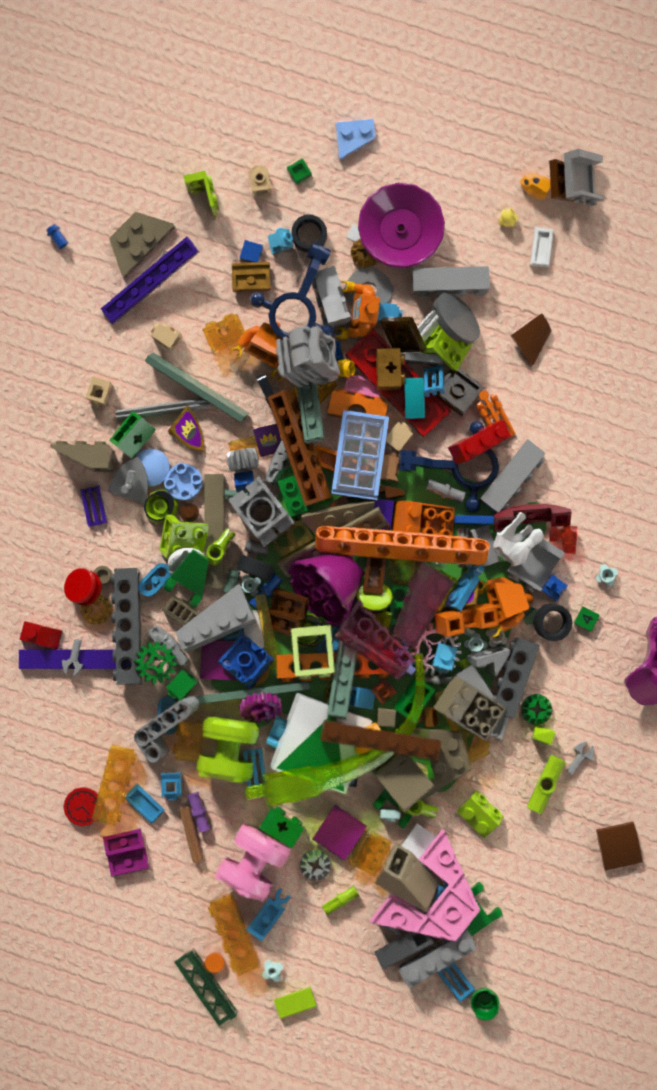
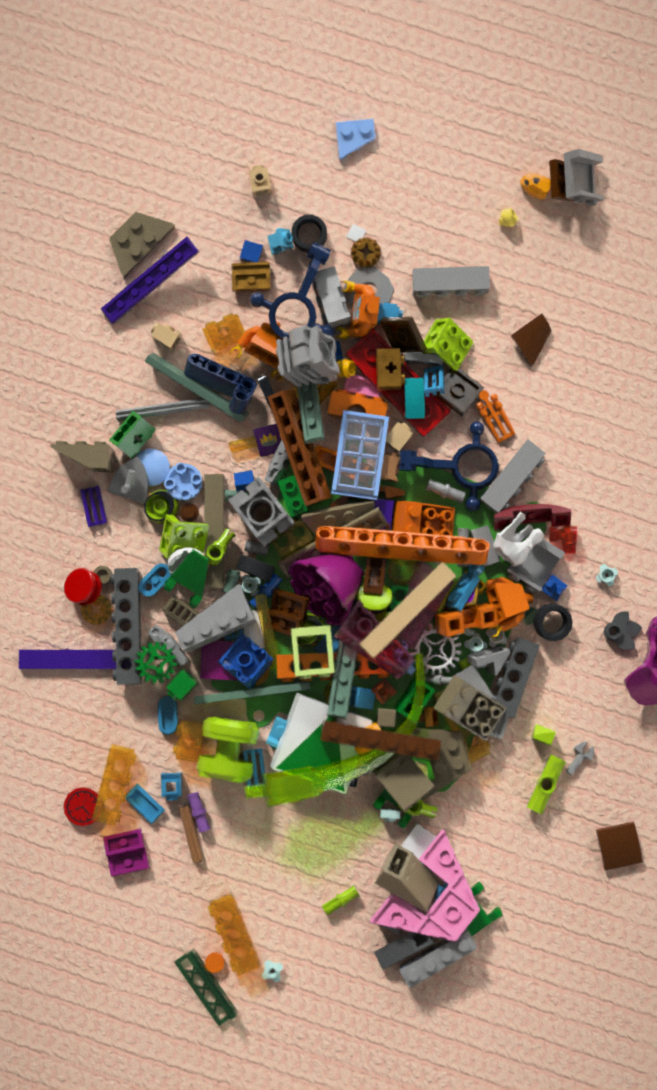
red slope [19,621,62,649] -> none
blue pin [46,224,69,249] -> none
light grey bar [62,639,84,676] -> none
tan brick [85,376,113,408] -> none
light grey beam [134,696,199,763] -> none
shield [168,405,204,451] -> none
lime bracket [183,171,219,217] -> none
bright pink wheel [215,824,292,901] -> none
light grey gear [226,448,259,472] -> none
magenta gear [240,692,282,723] -> none
dark azure plate [246,888,290,941] -> none
green brick [259,806,304,848] -> none
lime tile [274,986,317,1019] -> none
green tile [286,158,312,185] -> none
light grey gear [300,849,331,881] -> none
magenta slope [312,805,367,861] -> none
clear yellow bracket [348,828,392,877] -> none
magenta dish [358,182,445,269] -> none
white tile [418,309,440,342] -> none
medium azure bracket [432,643,458,673] -> none
dark grey tile [433,293,480,345] -> none
dark azure tile [437,963,475,1002] -> none
red arch [448,419,512,464] -> none
blue tile [454,515,494,525] -> none
lime bracket [456,790,504,838] -> none
green hair [471,988,500,1021] -> none
green gear [521,694,553,725] -> none
white tile [530,227,554,268] -> none
green tile [574,606,600,632] -> none
none -> dark blue beam [184,353,257,414]
none -> tan tile [359,562,456,658]
none -> dark grey plate [603,611,642,650]

